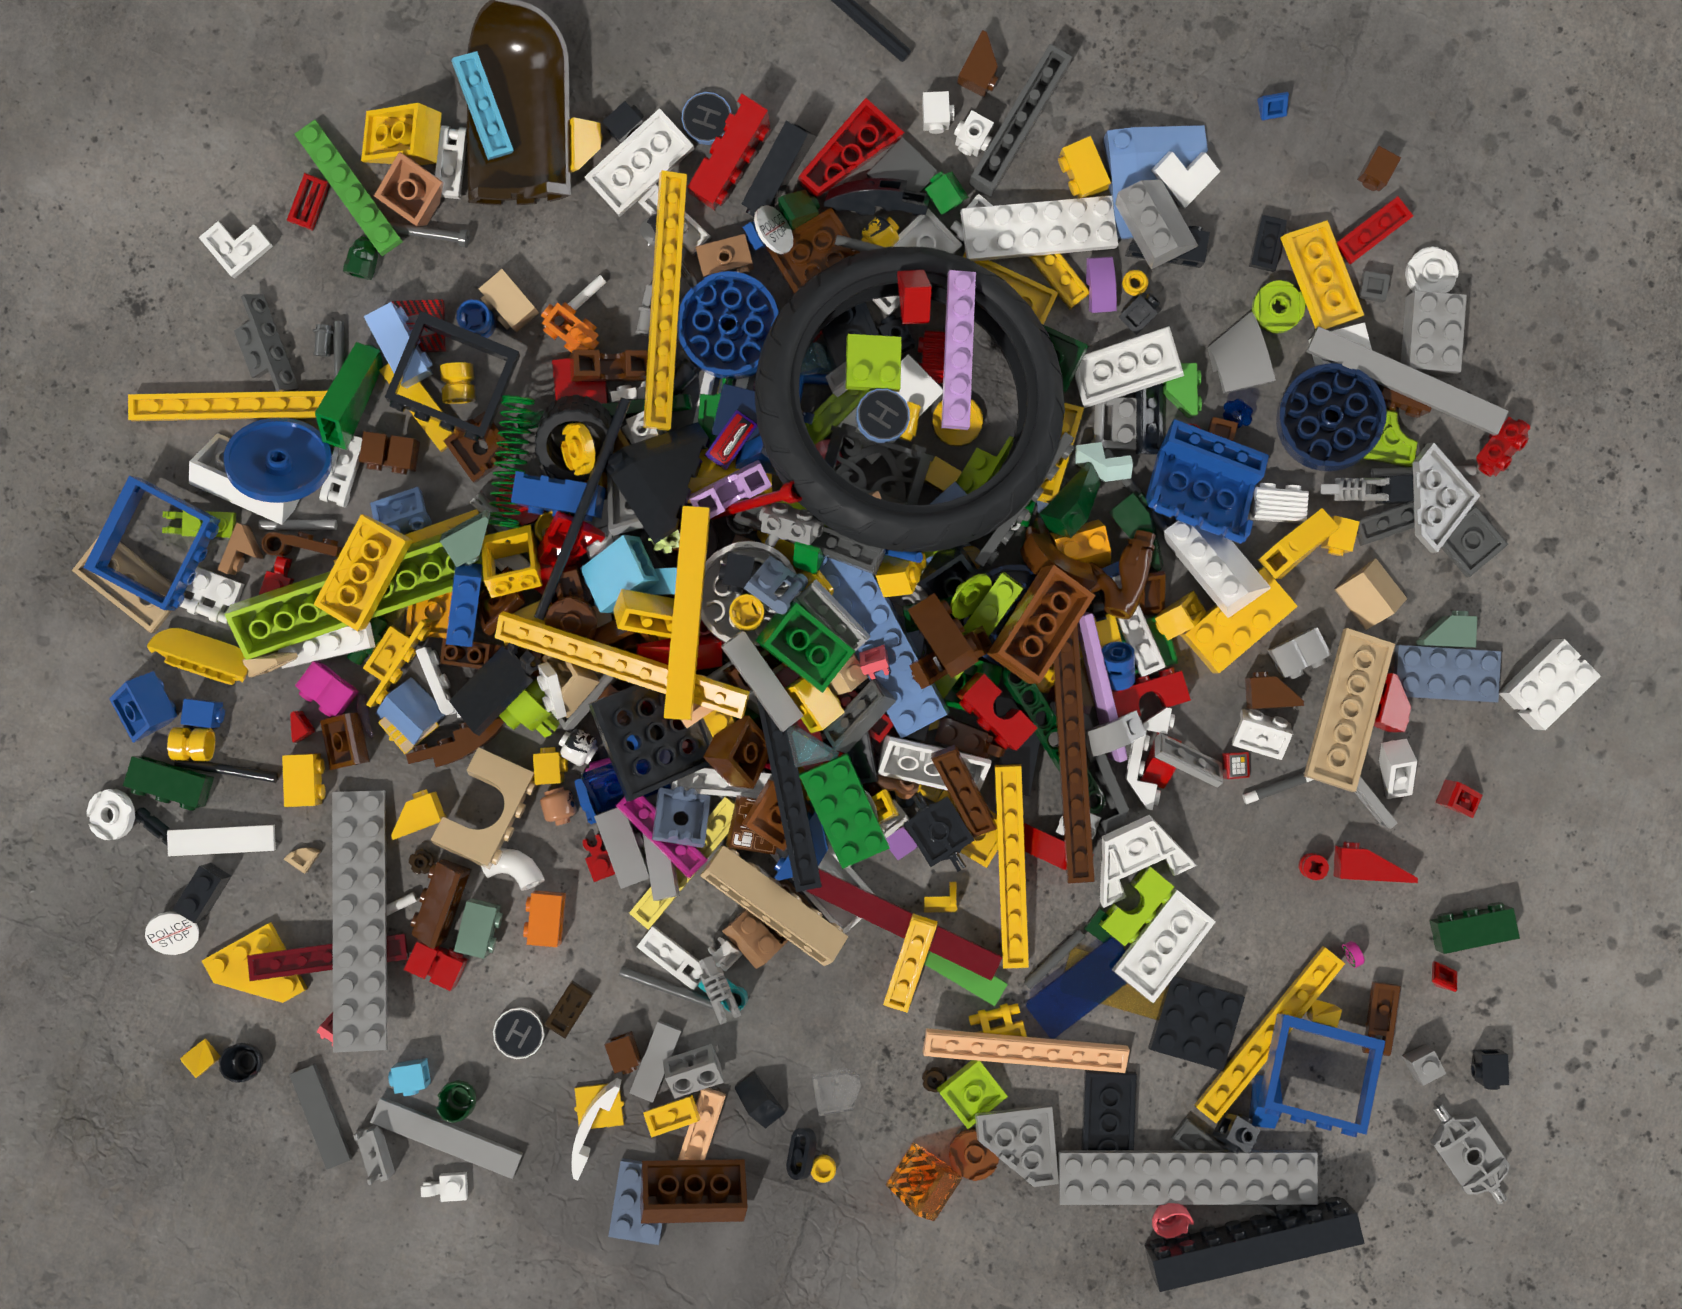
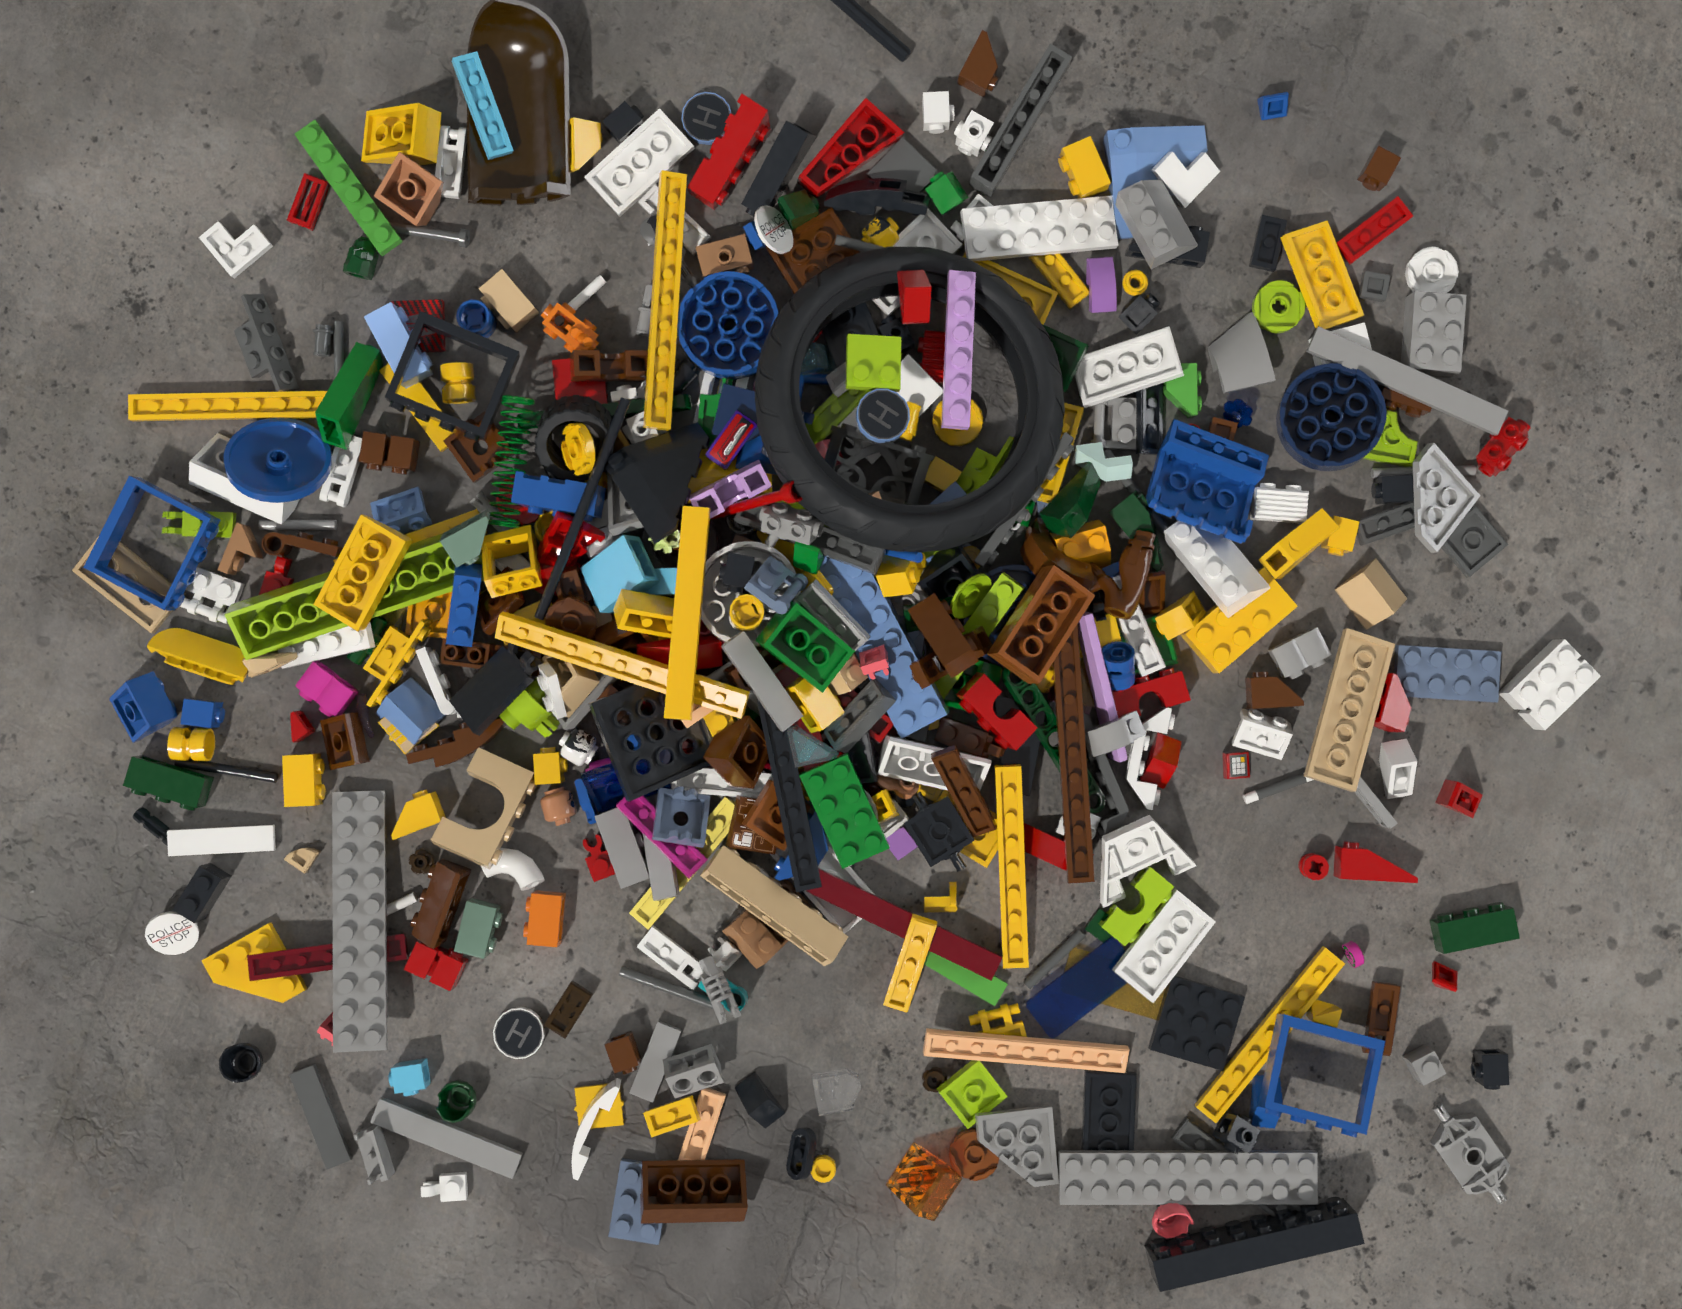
white tile [87,789,135,840] -> none
yellow slope [180,1038,220,1078] -> none
light grey tile [1155,733,1223,788] -> none
light grey hinge [1320,478,1390,501] -> none
sand green slope [1416,611,1477,648] -> none

